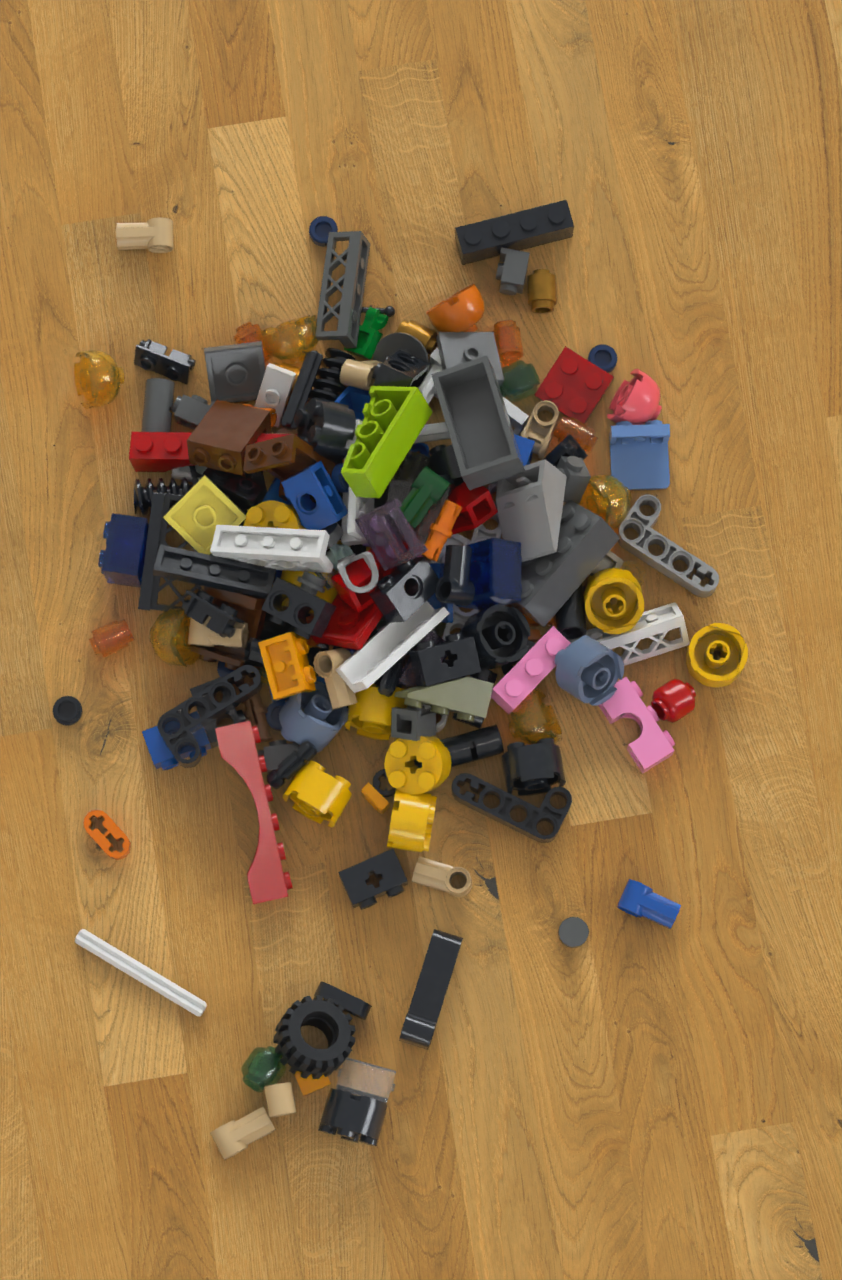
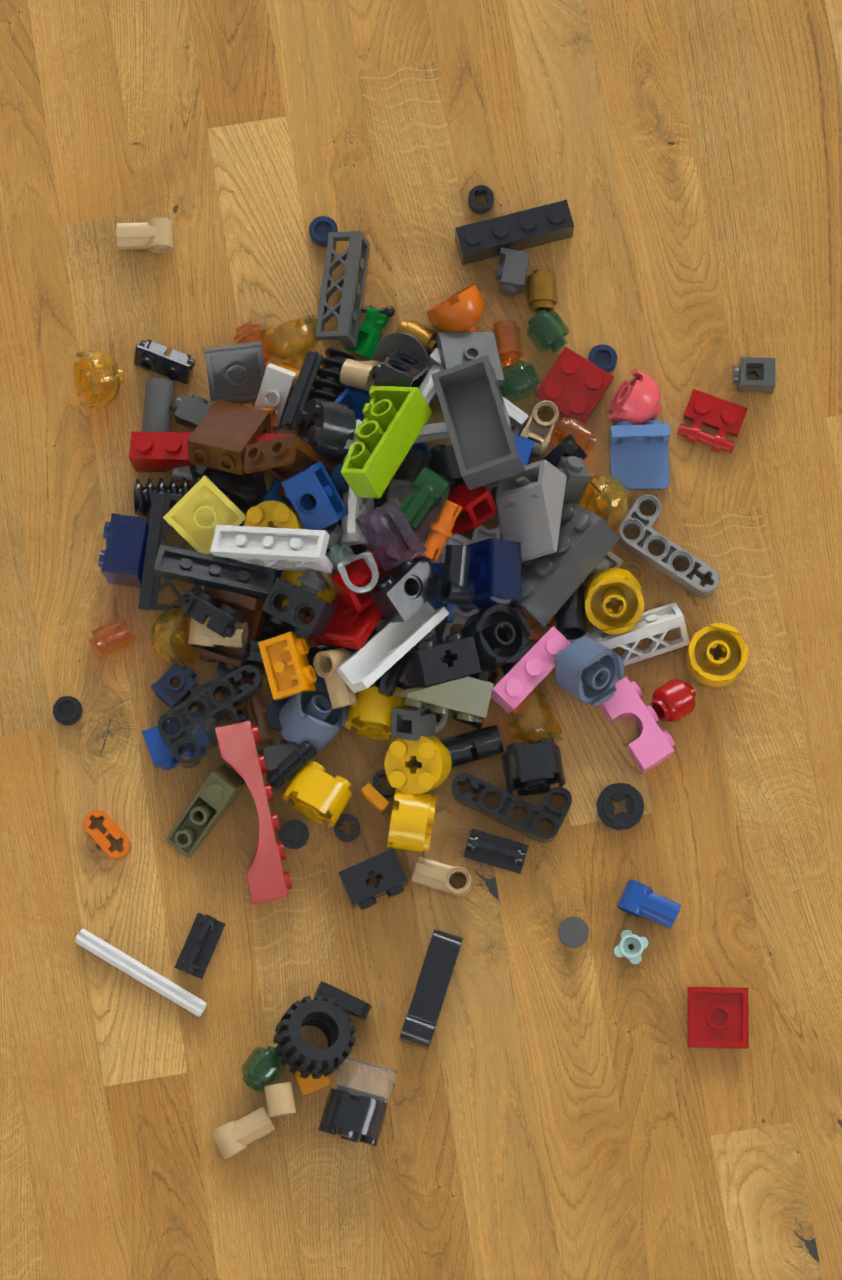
none -> dark blue brick [151,663,198,709]
none -> olive slope [166,764,246,858]
none -> black hinge [174,912,226,979]
none -> black plate [279,819,309,849]
none -> black bush [334,814,360,842]
none -> black hinge [463,829,529,874]
none -> black bush [468,185,494,214]
none -> clear green head [526,309,569,353]
none -> black gear [596,783,644,831]
none -> light aqua plate [614,930,649,965]
none -> red plate [677,389,748,454]
none -> red plate [687,987,749,1049]
none -> dark grey brick [732,357,775,394]

